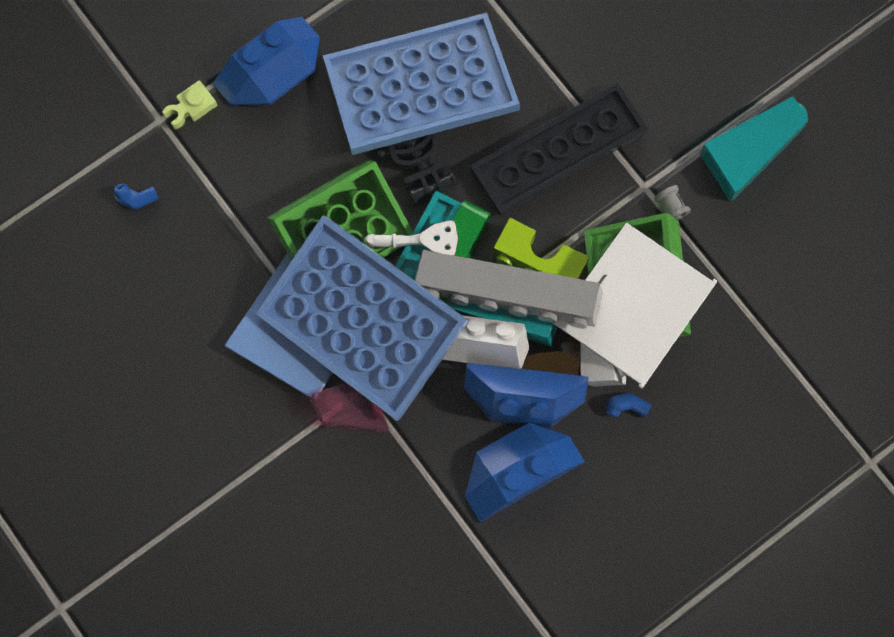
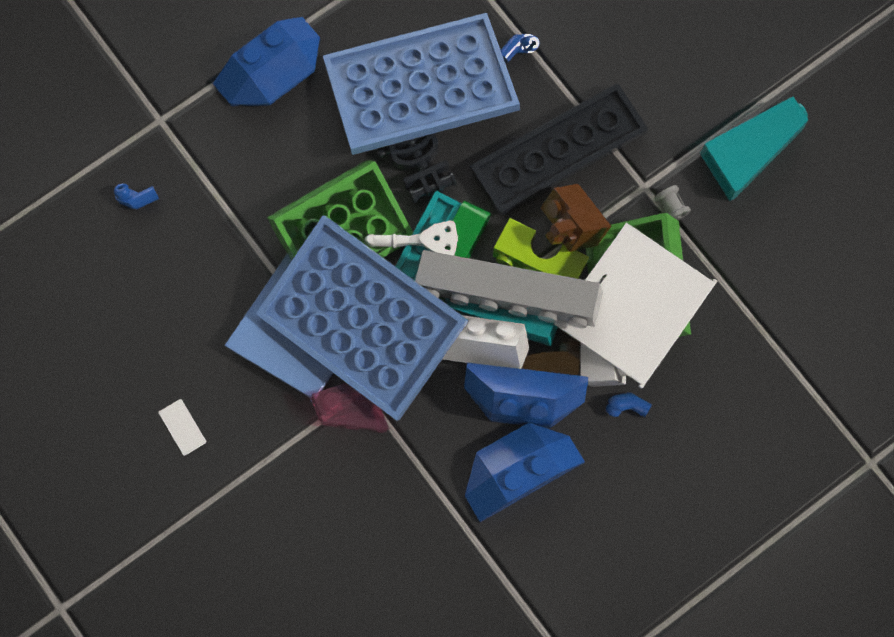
yellowish green plate [162,80,217,129] -> none
none -> white sticker [159,399,206,456]
none -> blue arm [500,34,540,63]
none -> reddish brown hinge [541,184,612,252]

